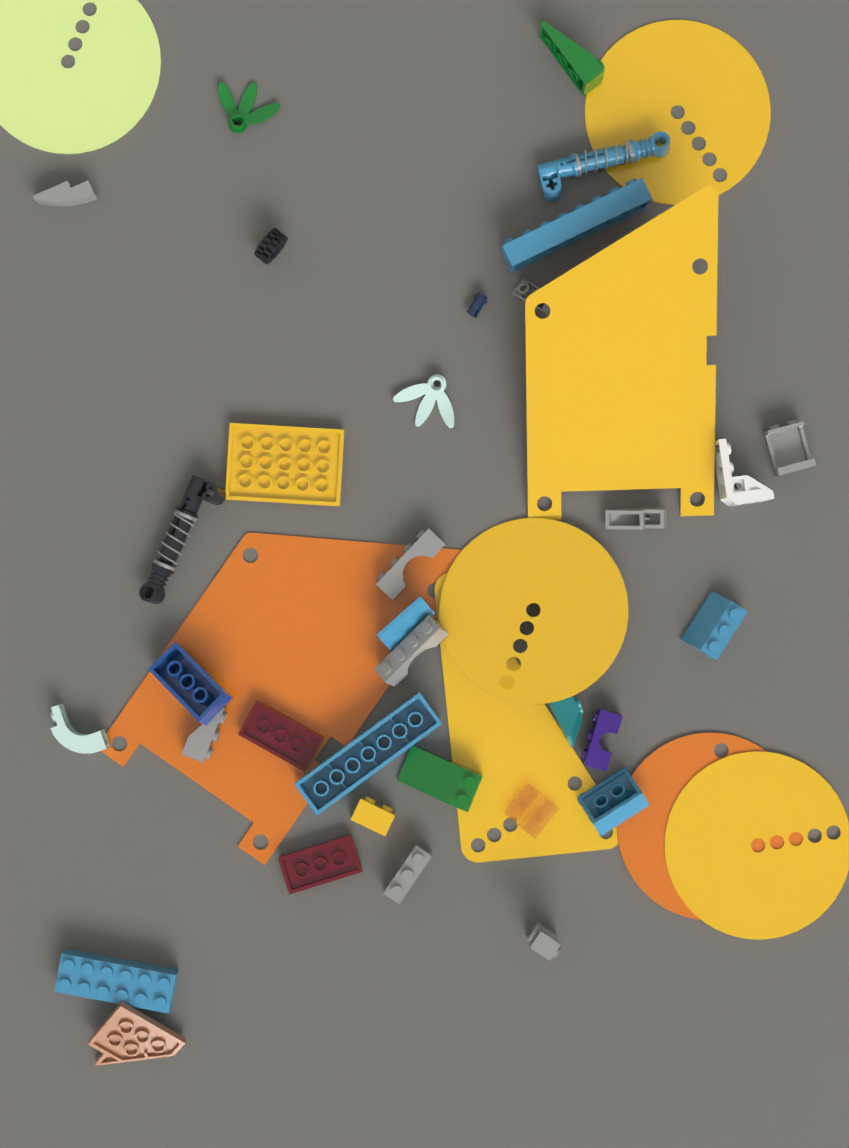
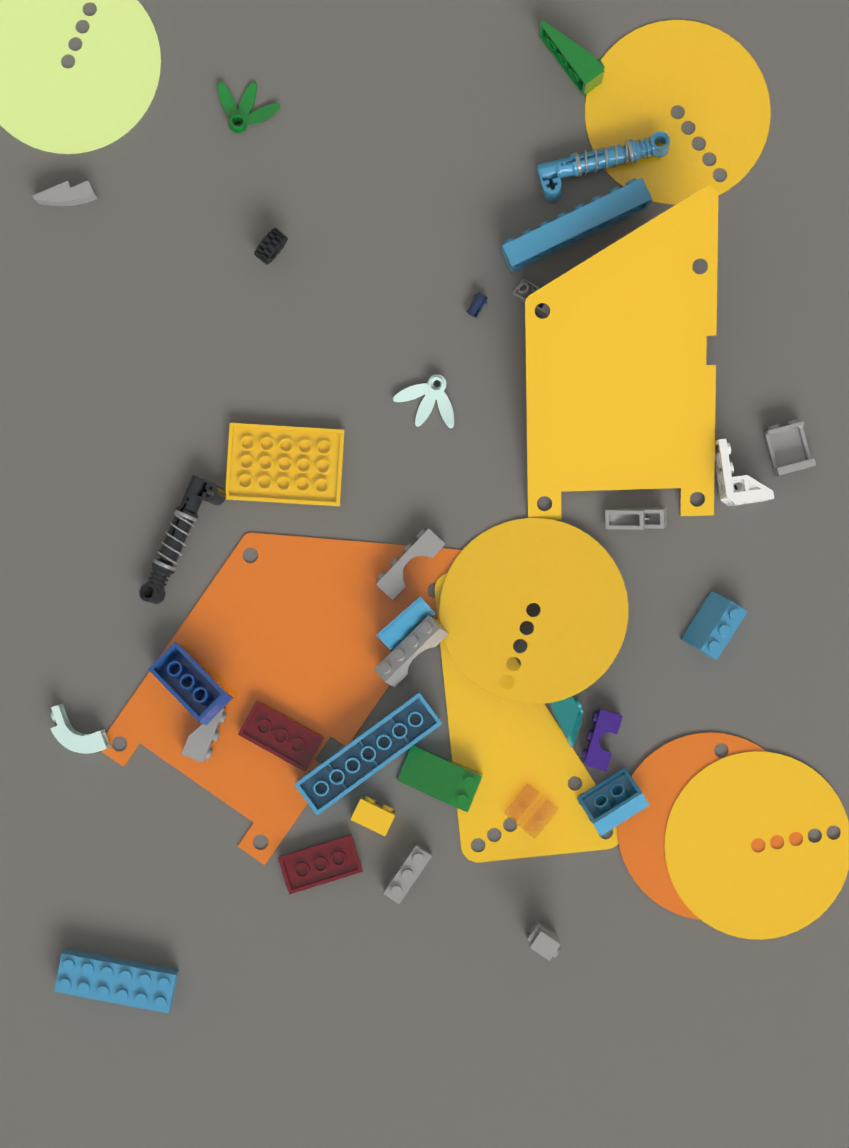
nougat wing [88,1001,186,1066] -> none

